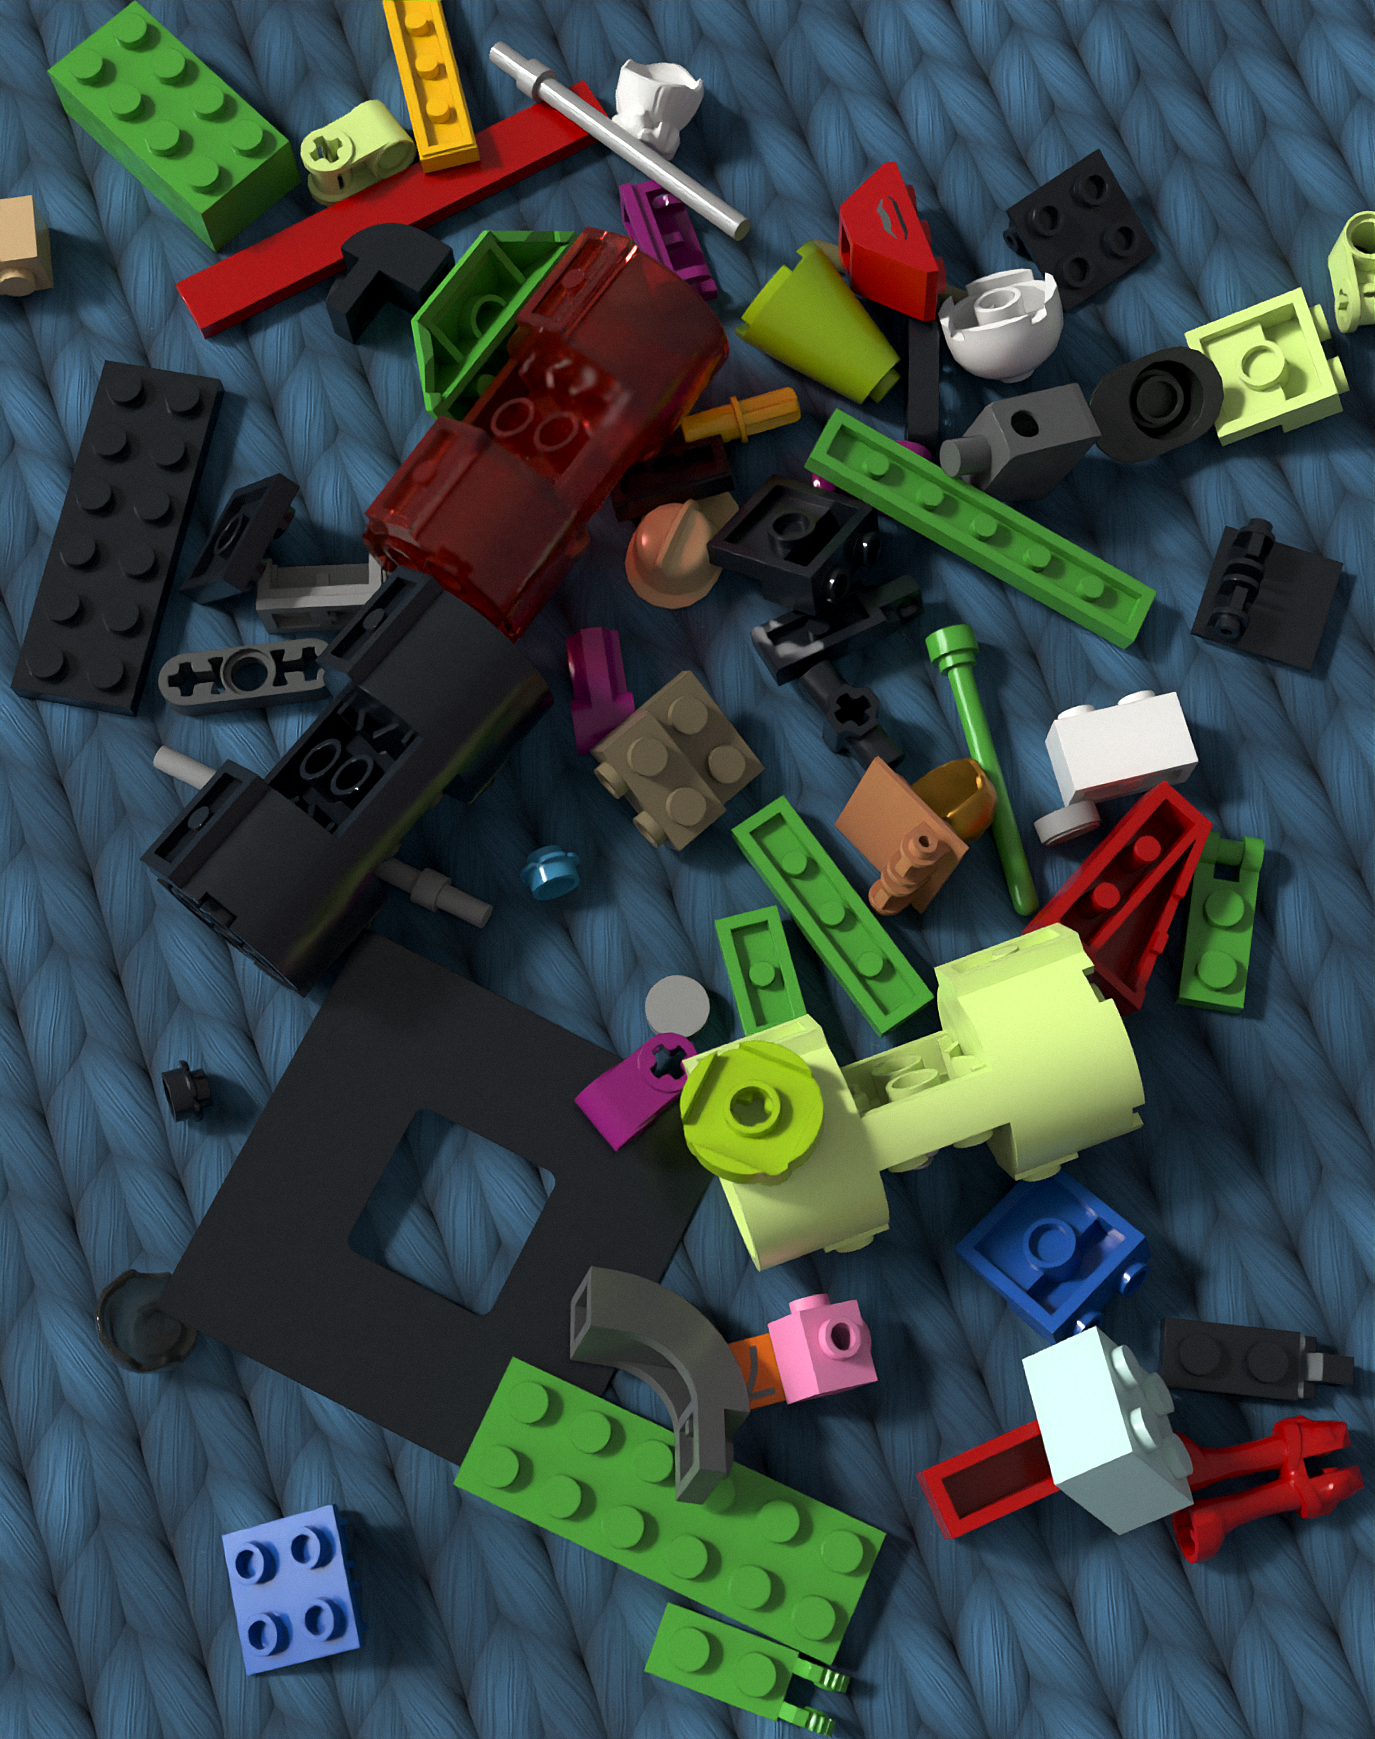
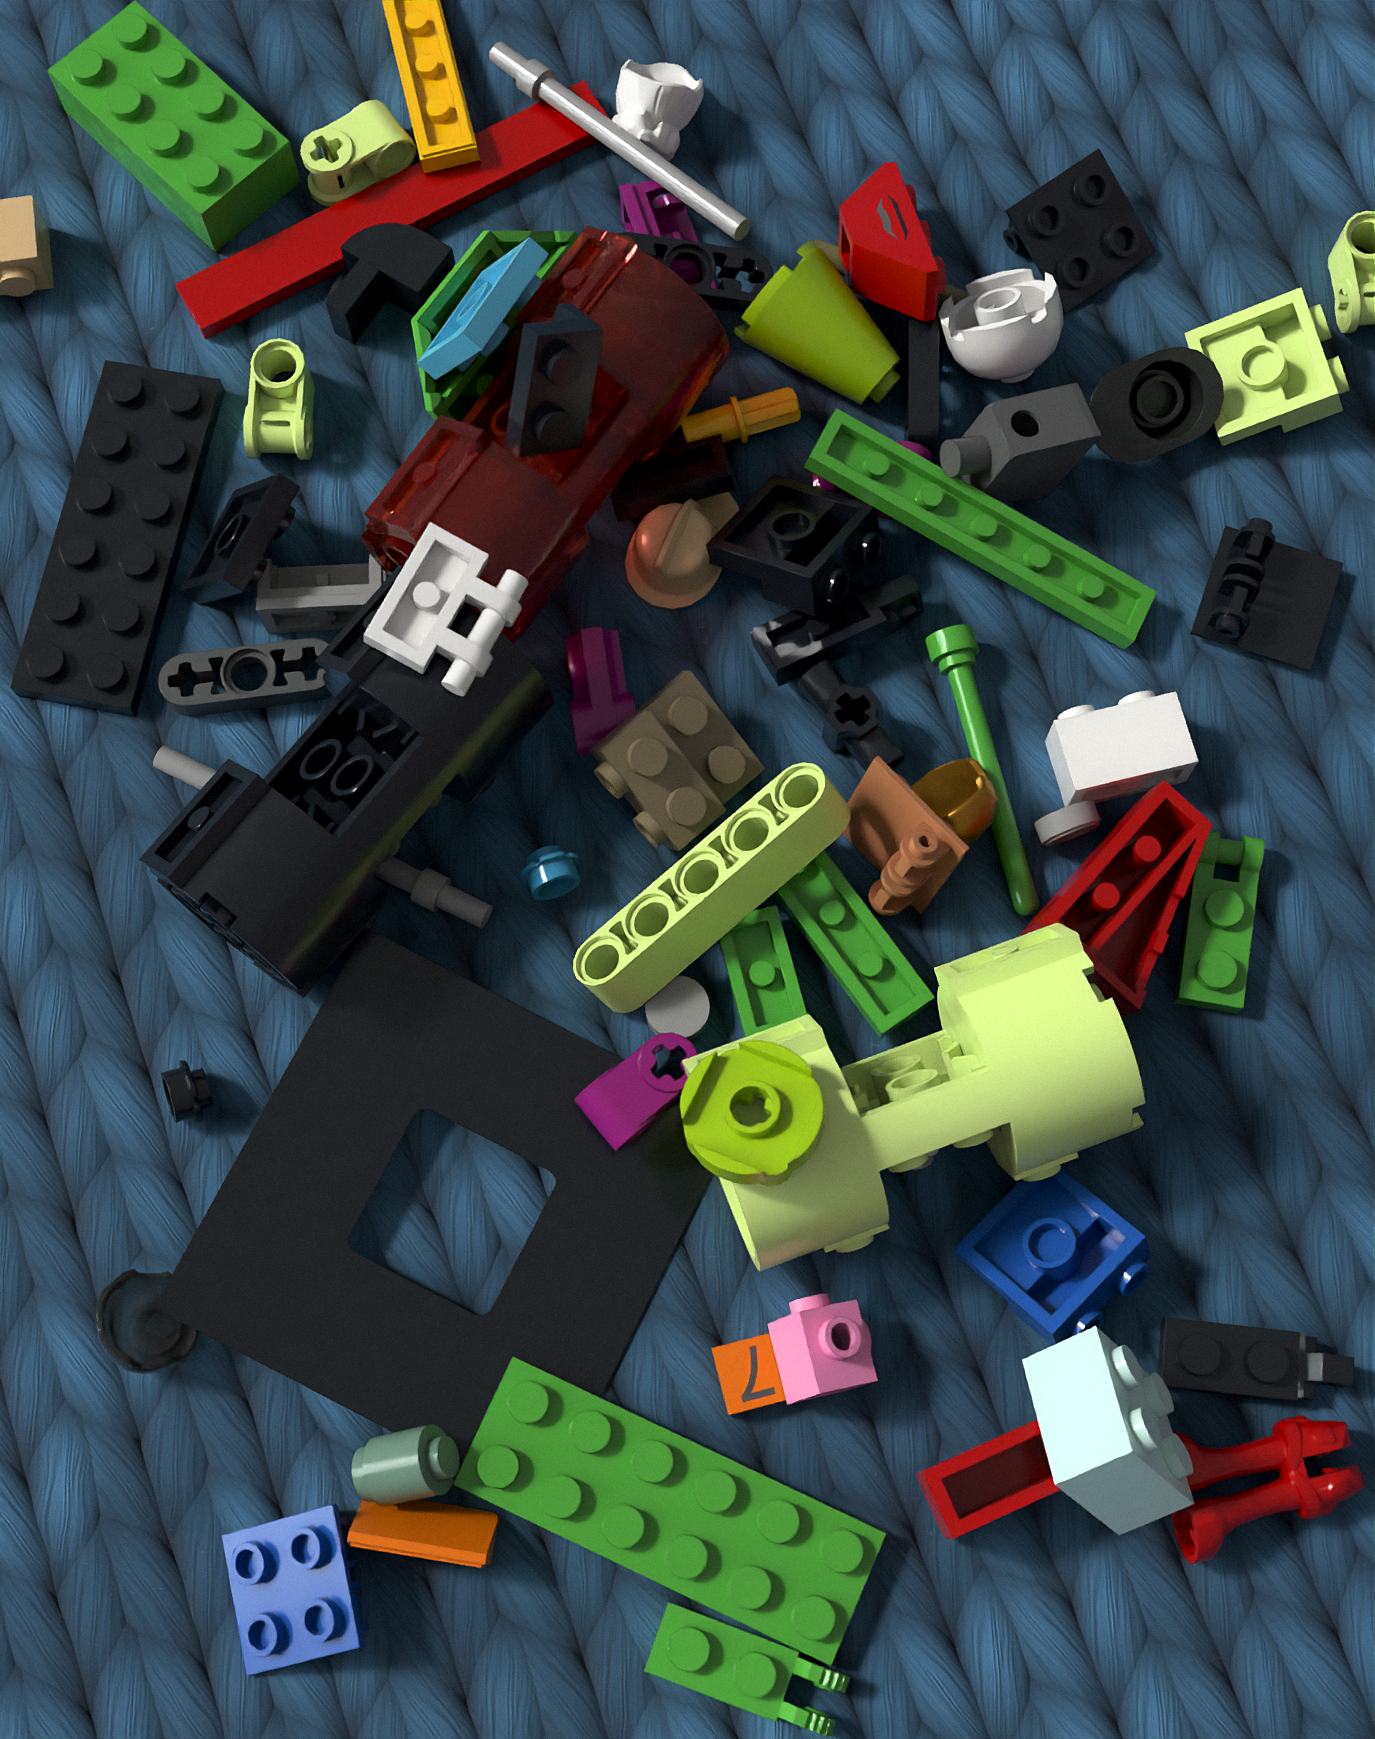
dark grey arch [570,1266,750,1505] -> none
none -> yellowish green piece [243,338,315,460]
none -> orange slope [347,1499,499,1568]
none -> sand green brick [352,1424,460,1506]
none -> white plate [363,522,529,696]
none -> medium azure plate [416,237,549,380]
none -> black bracket [504,303,604,457]
none -> yellowish green beam [573,762,850,1013]
none -> black beam [598,232,774,313]

